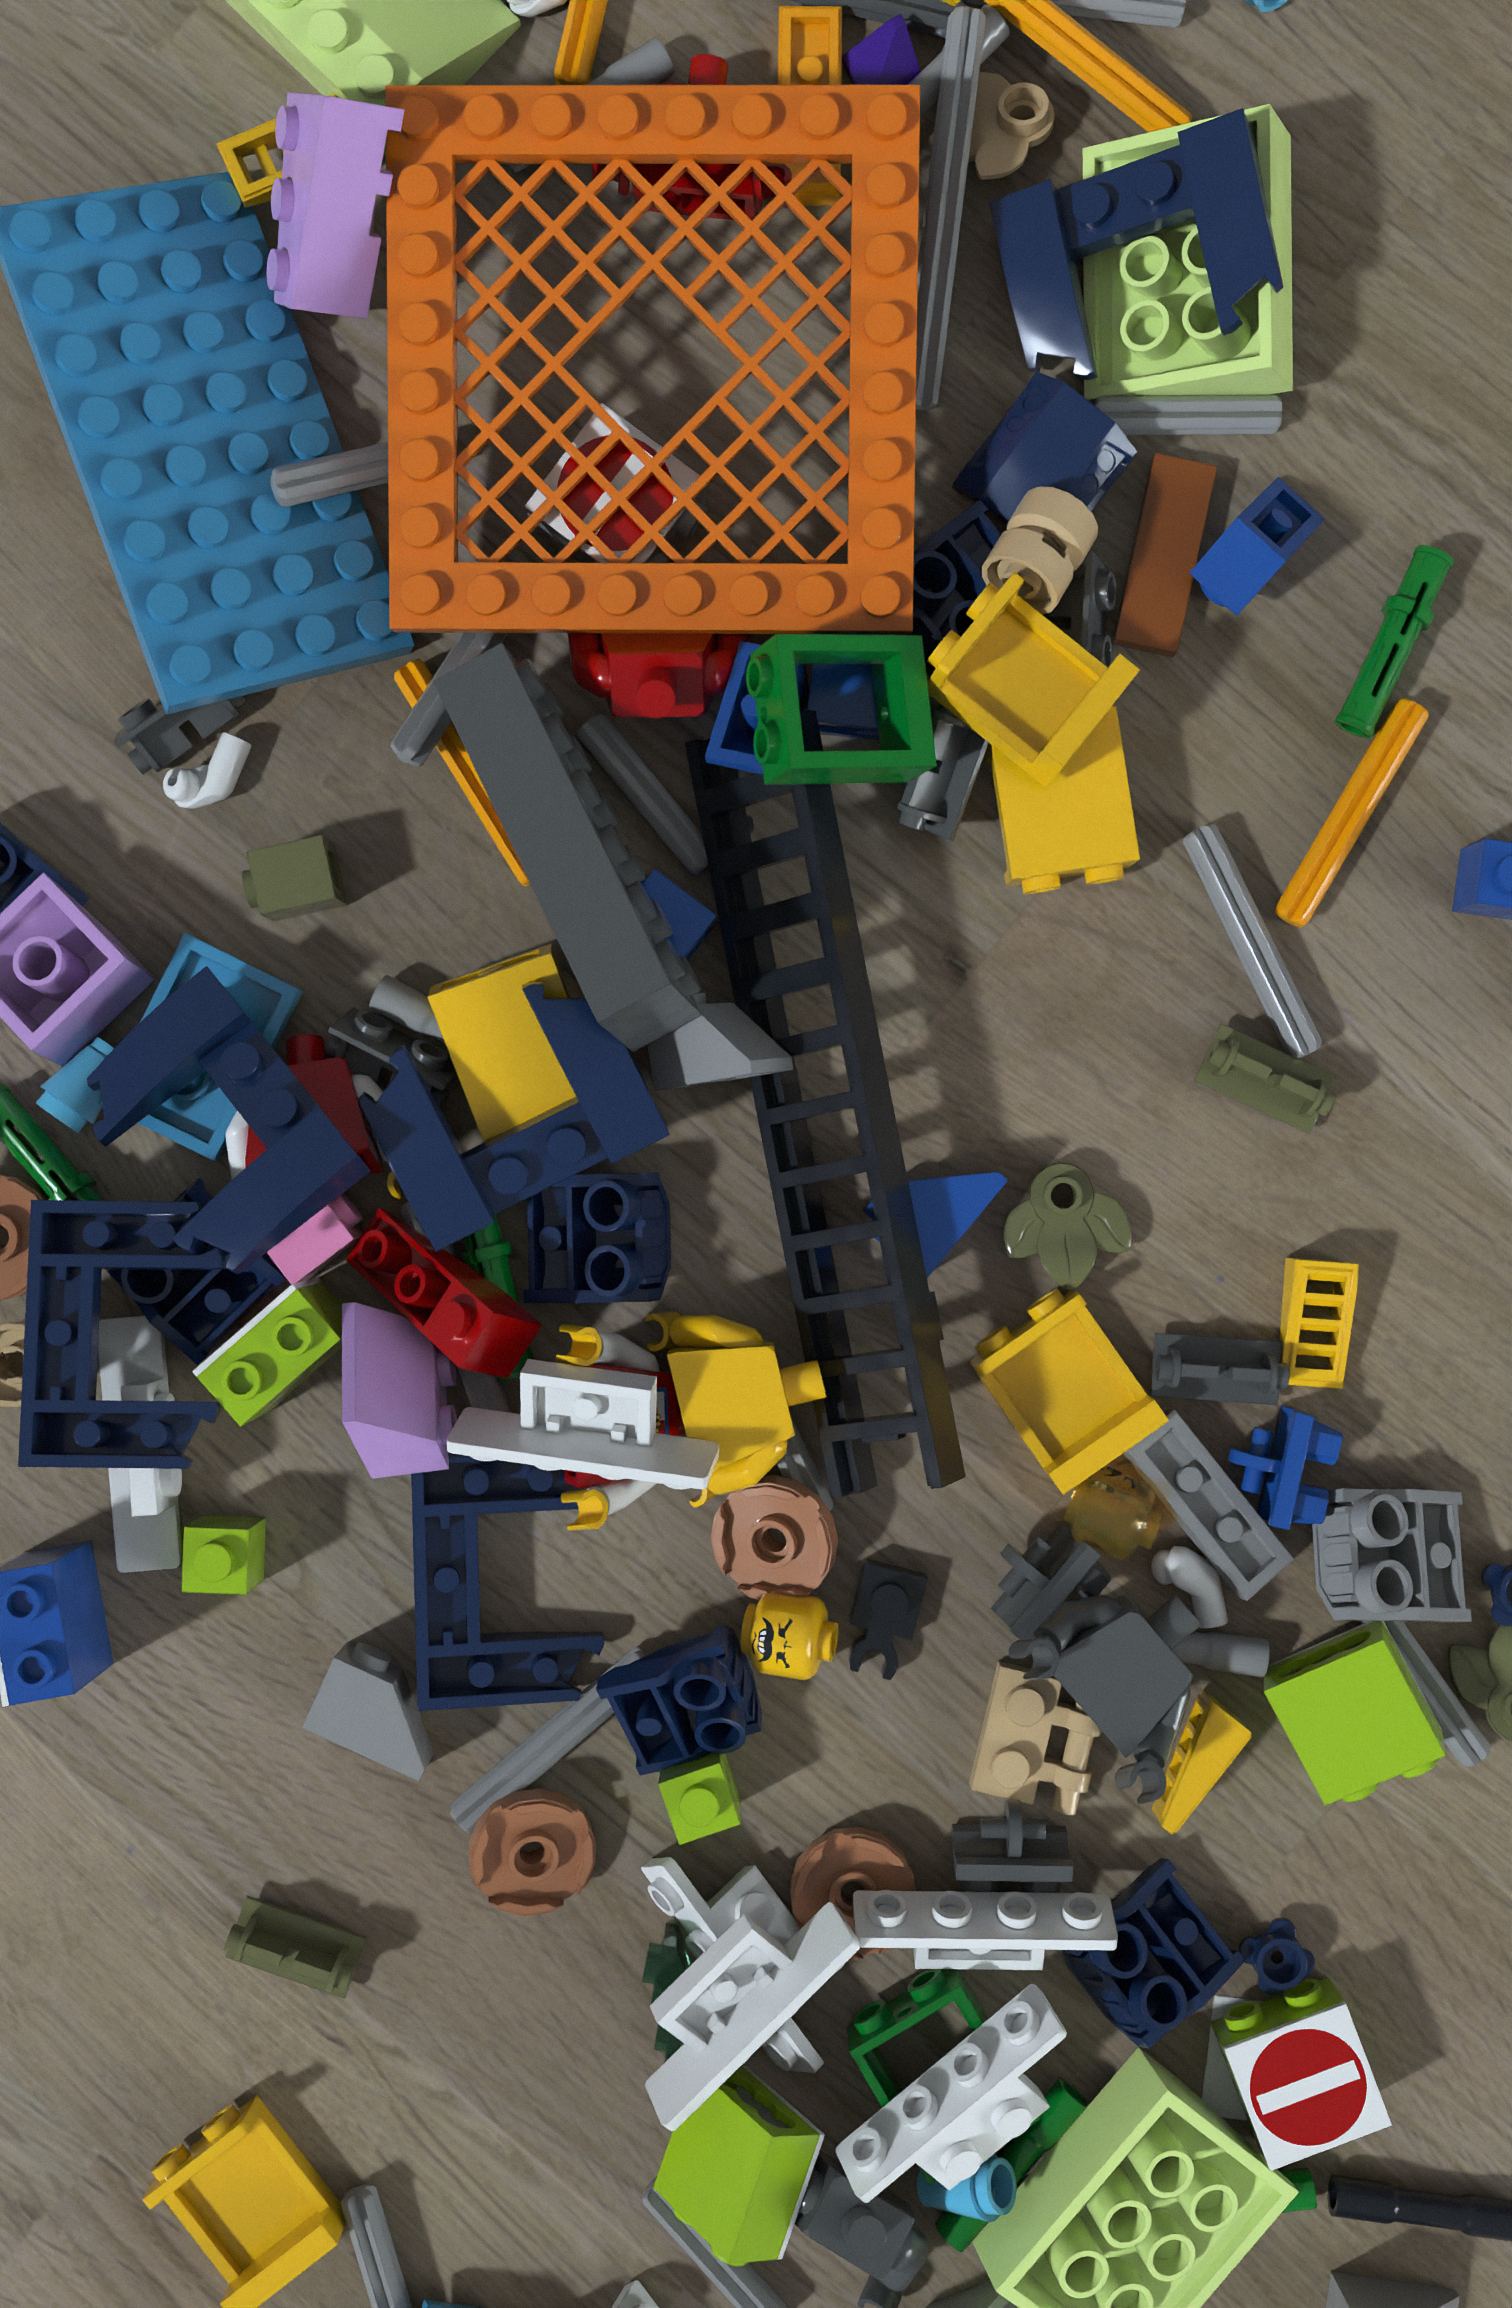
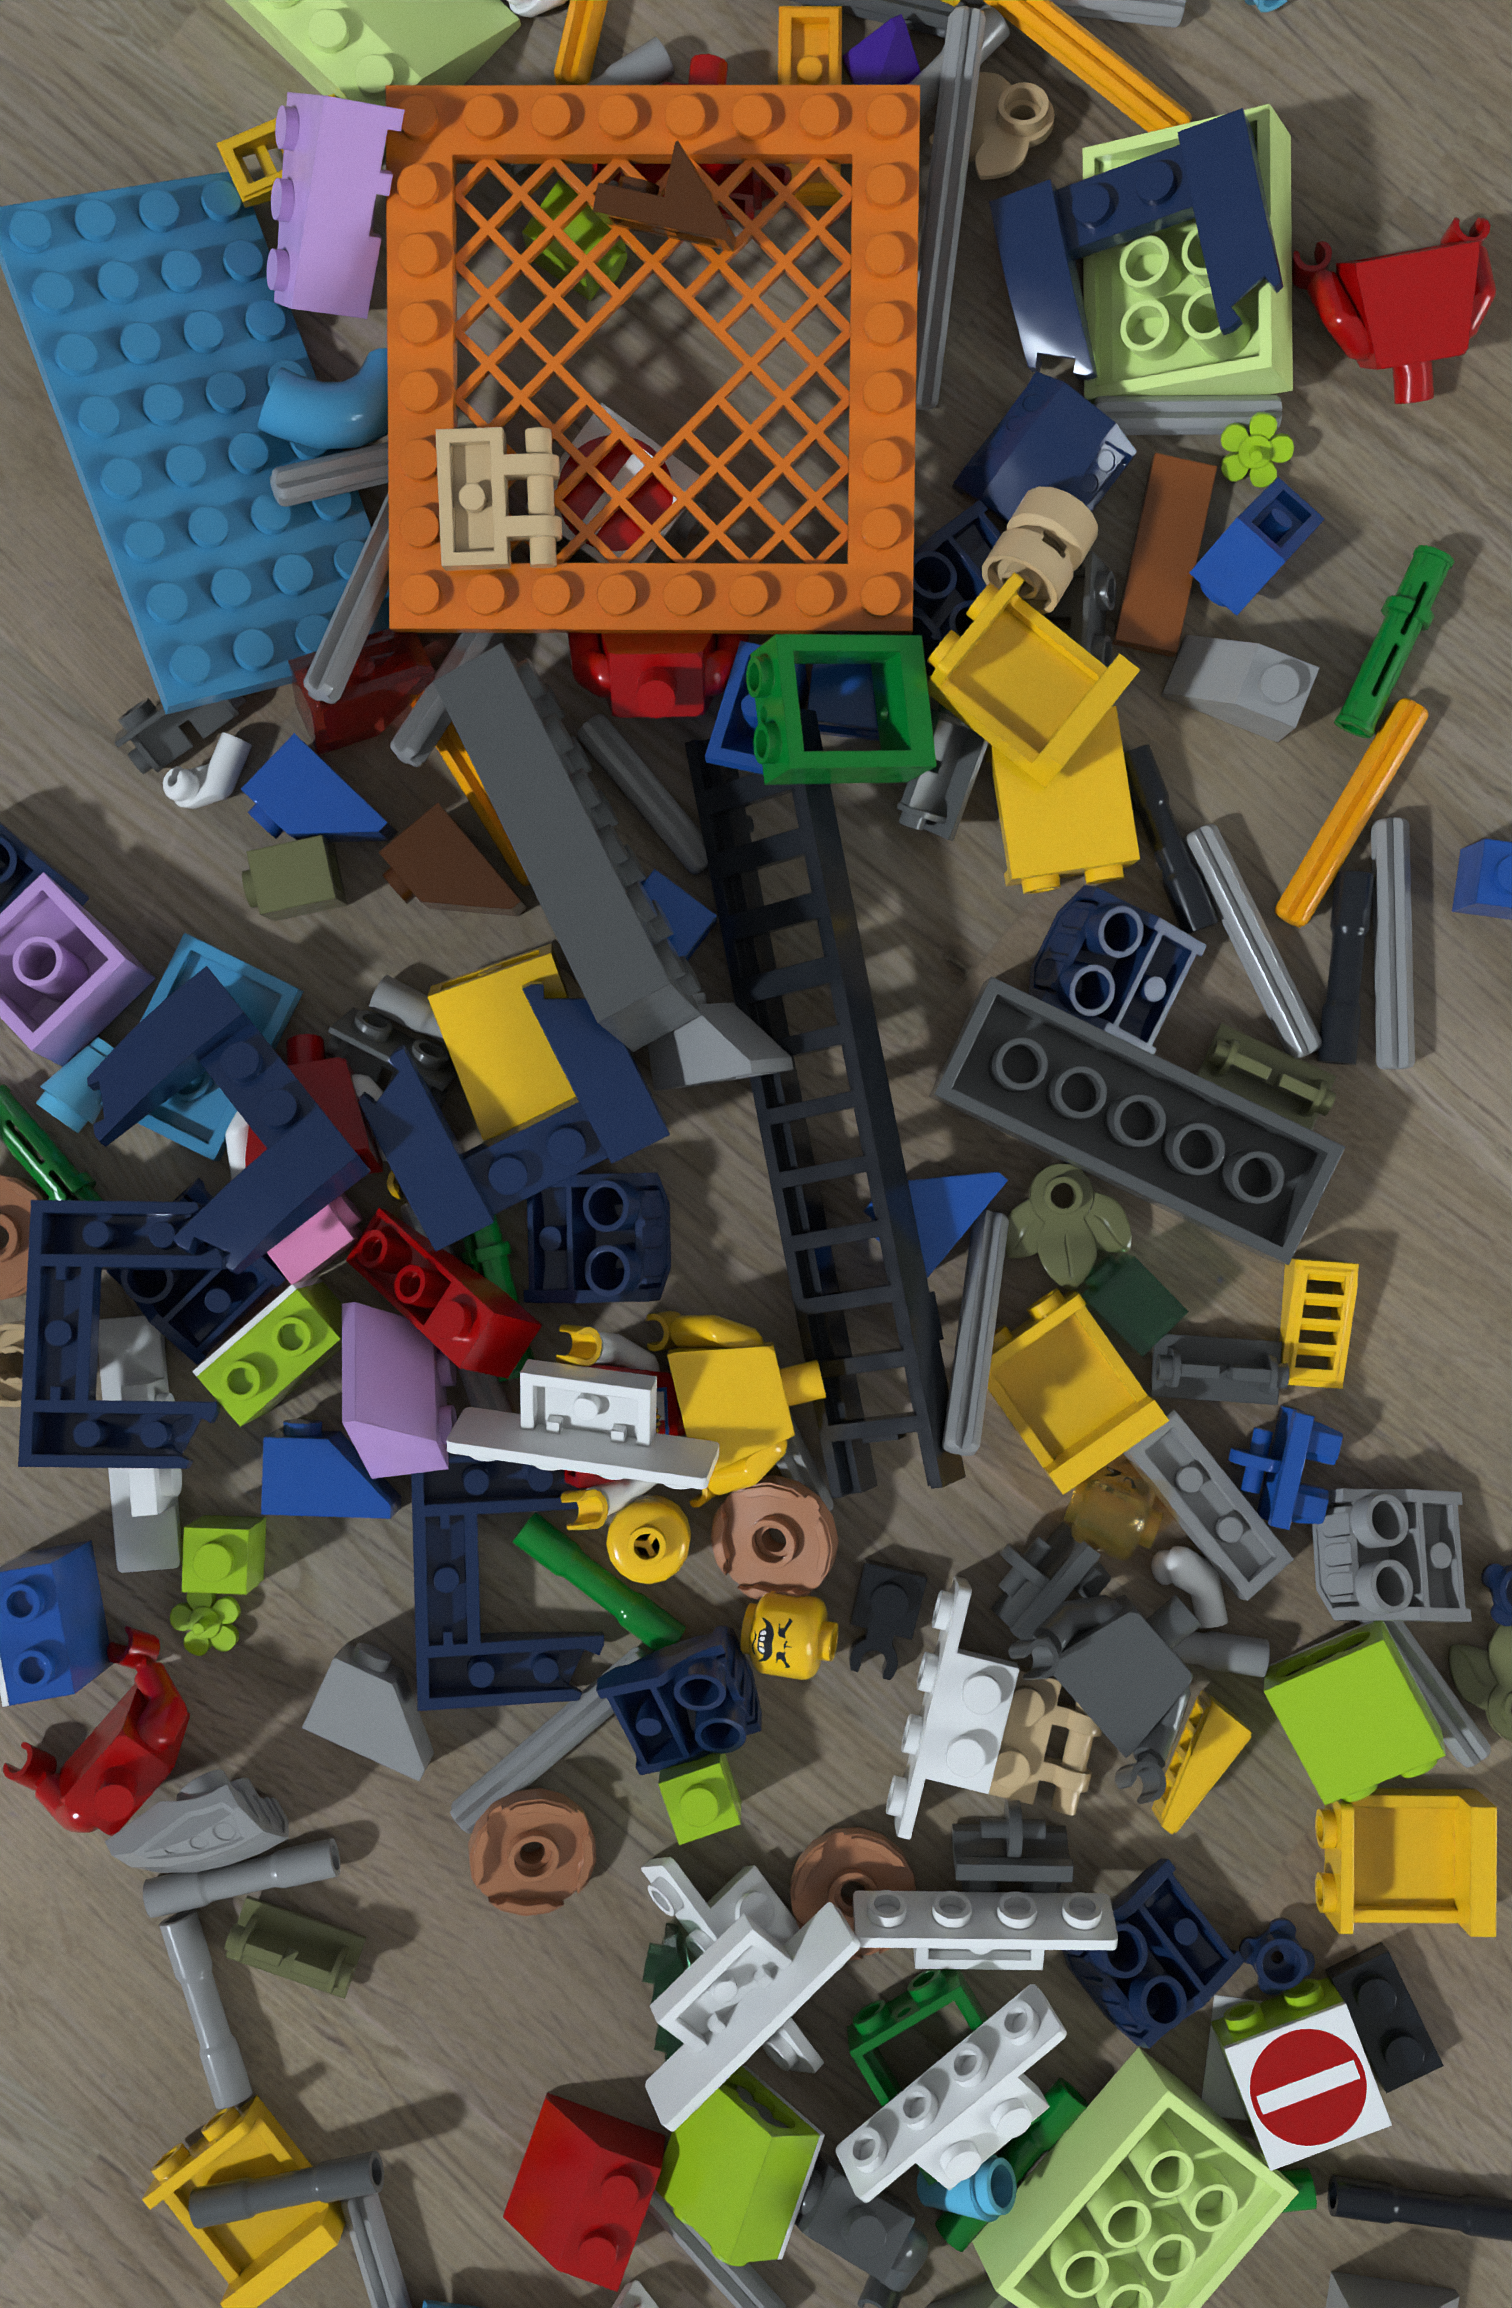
none -> red torso [3,1626,190,1836]
none -> light grey slope [105,1769,289,1873]
none -> light grey piece [143,1838,341,1918]
none -> light grey piece [159,1909,253,2109]
none -> lime plant [170,1592,241,1656]
none -> dark grey piece [189,2151,384,2229]
none -> blue slope [241,733,398,842]
none -> dark azure cylinder [258,348,388,449]
none -> blue slope [261,1419,401,1519]
none -> clear red slope [288,628,435,755]
none -> light grey axle [303,493,389,704]
none -> reddish brown slope [379,802,528,916]
none -> tan plate [435,427,562,571]
none -> red slope [503,2093,665,2292]
none -> green piece [512,1512,686,1651]
none -> lime brick [522,179,627,301]
none -> reddish brown slope [593,141,736,252]
none -> yellow head [606,1494,691,1584]
none -> white bracket [886,1576,1020,1840]
none -> dark grey brick [929,976,1345,1265]
none -> light grey axle [942,1210,1009,1456]
none -> dark blue slope [1029,885,1207,1054]
none -> clear green brick [1081,1253,1189,1357]
none -> black piece [1124,744,1219,934]
none -> light grey slope [1161,635,1320,743]
none -> lime plant [1220,412,1294,488]
none -> red torso [1292,217,1496,404]
none -> yellow panel [1315,1788,1497,1937]
none -> black piece [1317,871,1374,1065]
none -> black plate [1325,1942,1444,2094]
none -> light grey axle [1371,817,1415,1070]

